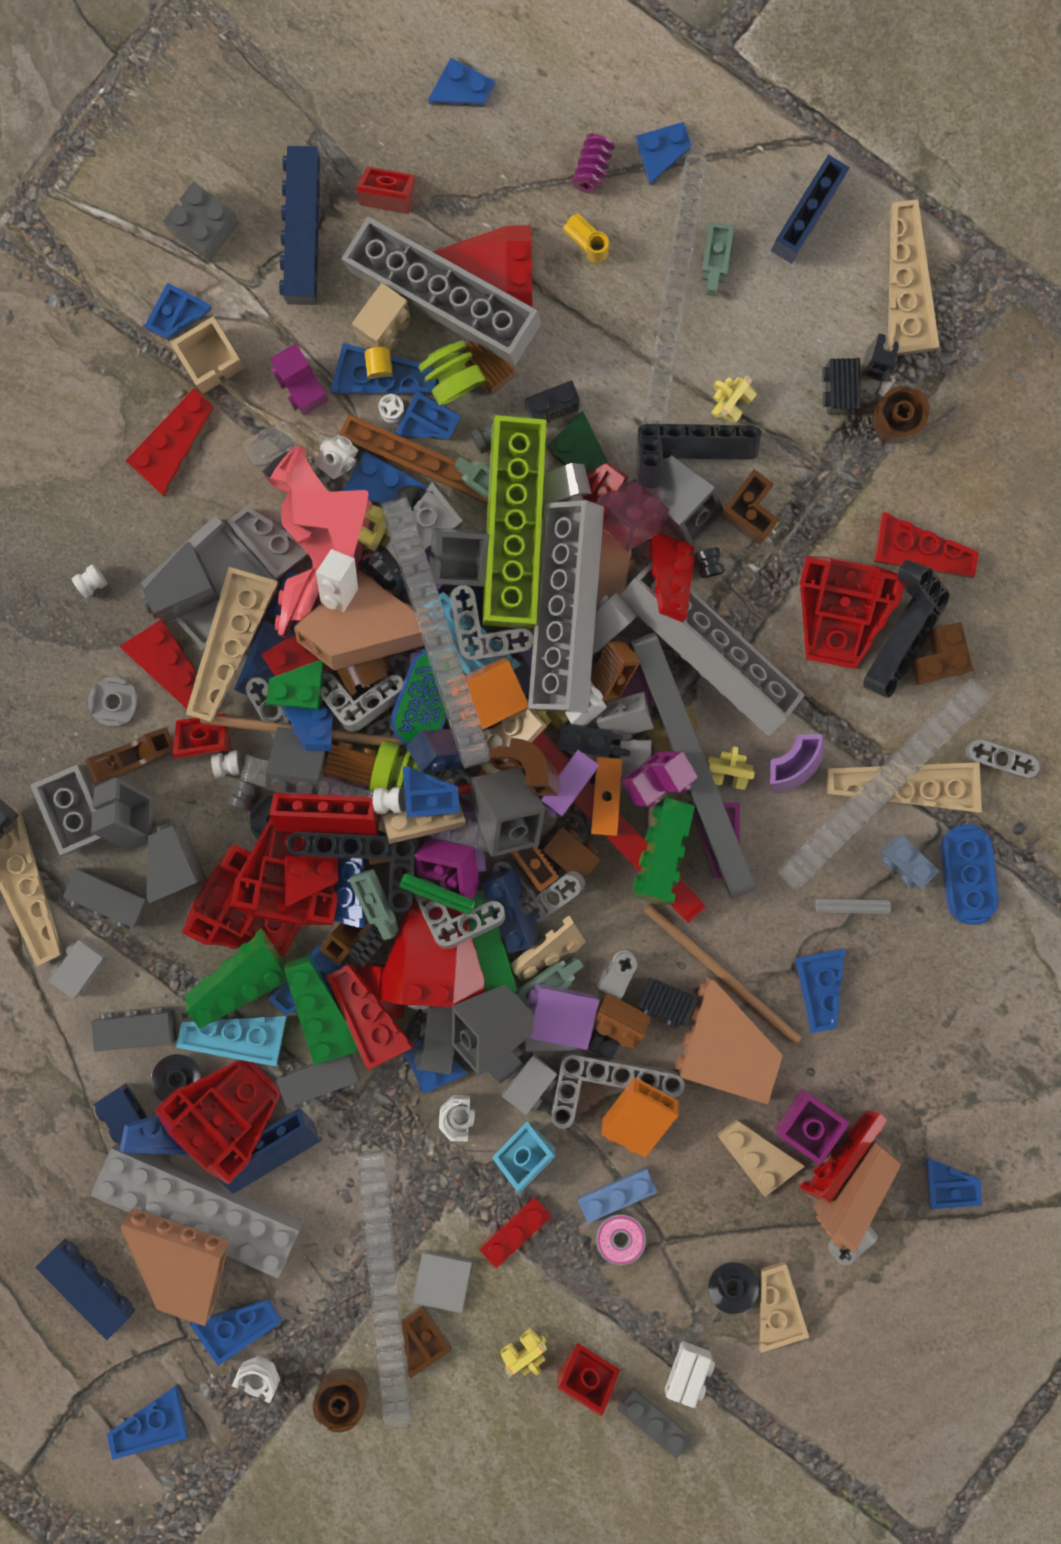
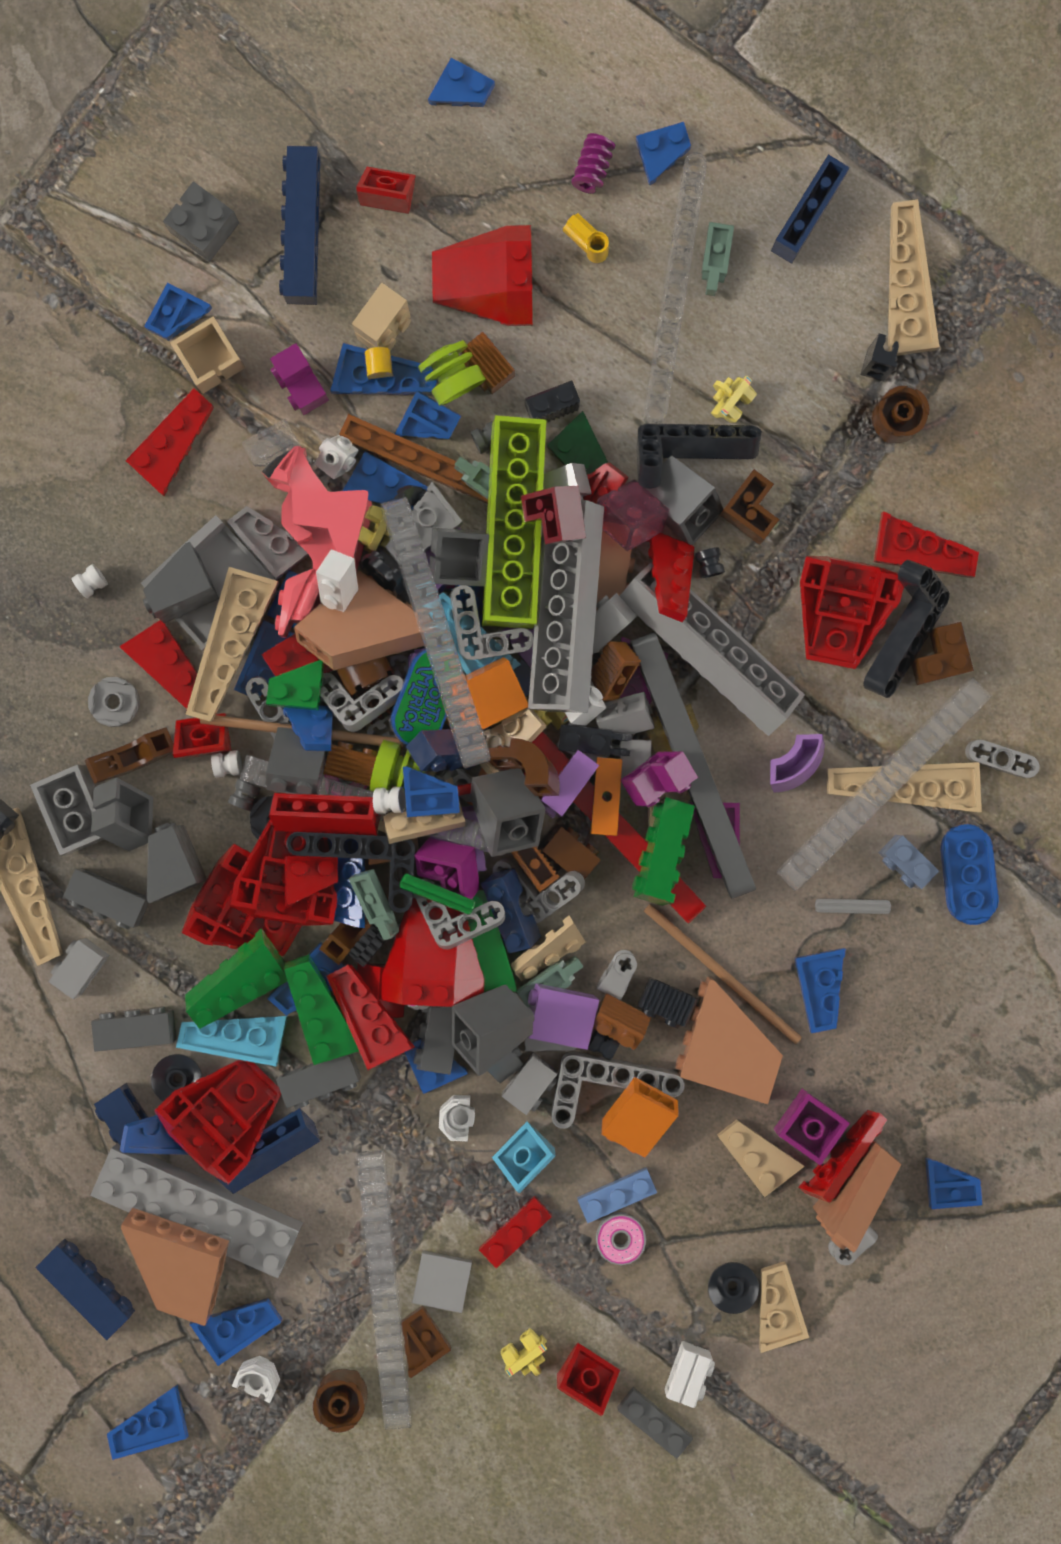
light grey brick [341,216,542,366] -> none
white wheel [379,394,405,424] -> none
light yellow hips [707,746,755,790] -> none
black brick [822,358,861,414] -> none
none -> dark red brick [521,485,586,544]

